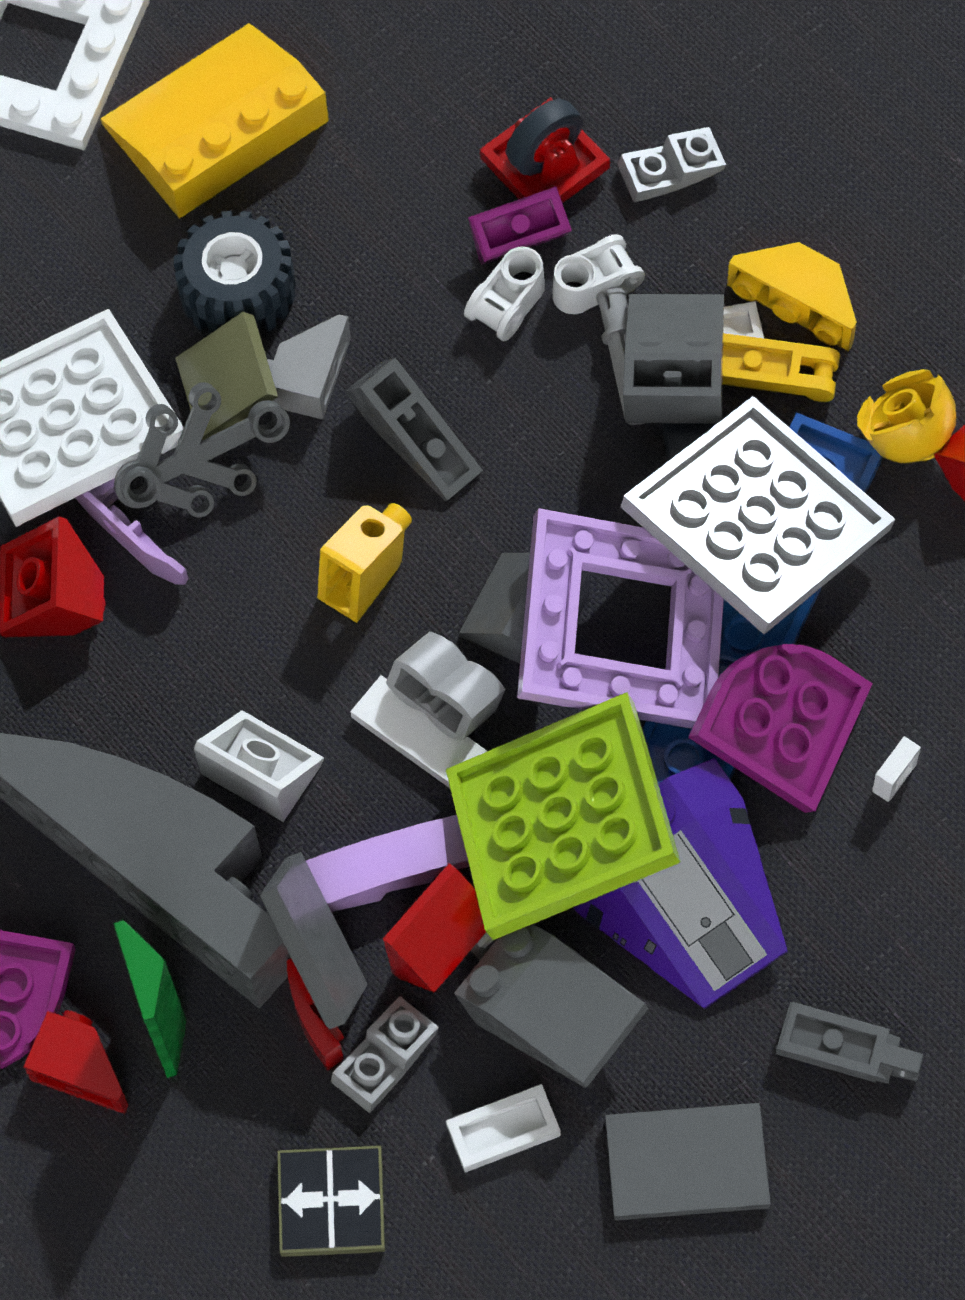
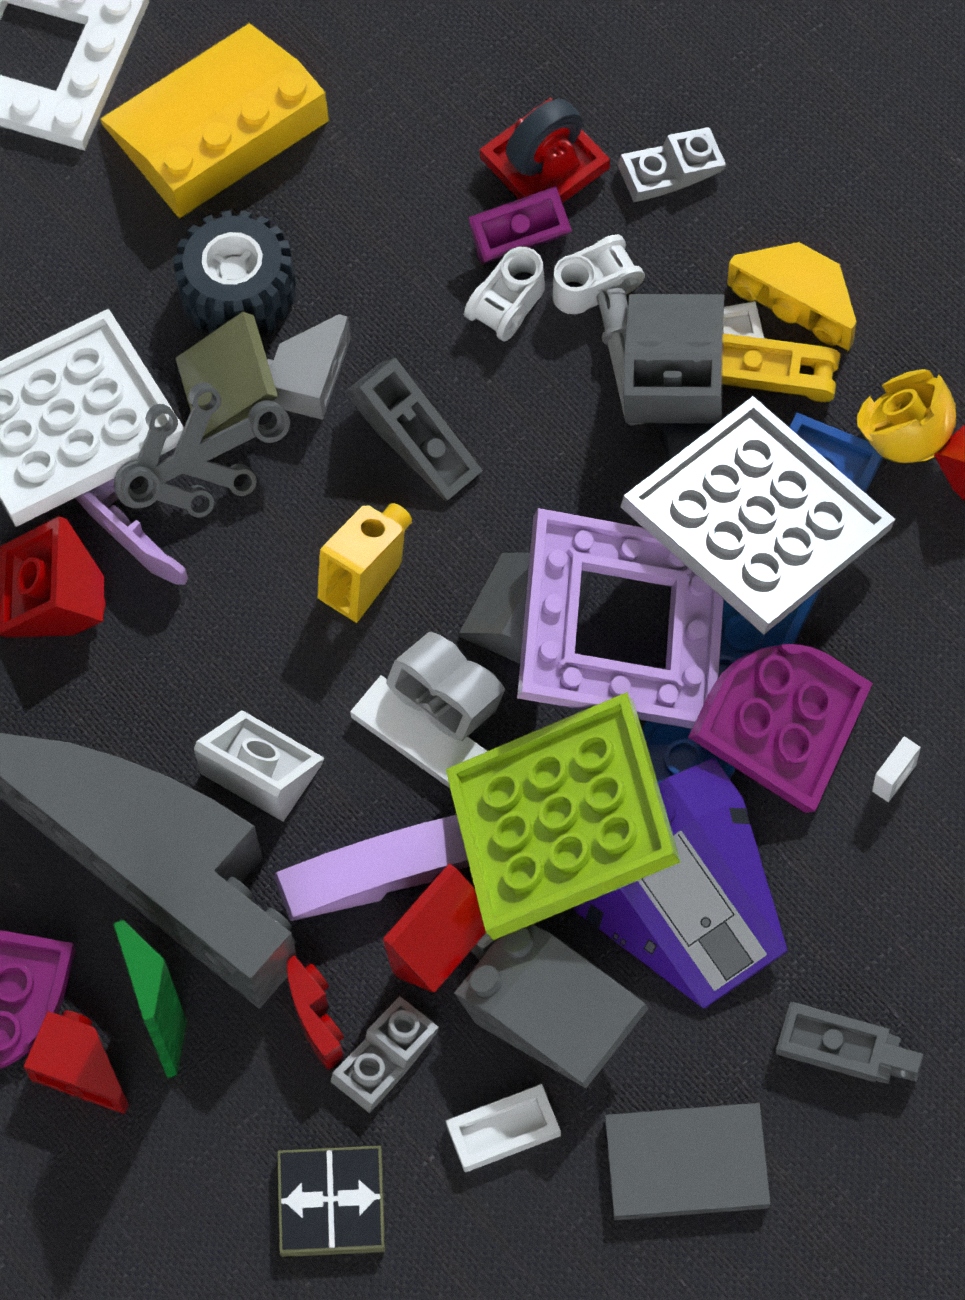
dark grey tile [260,852,368,1029] -> none

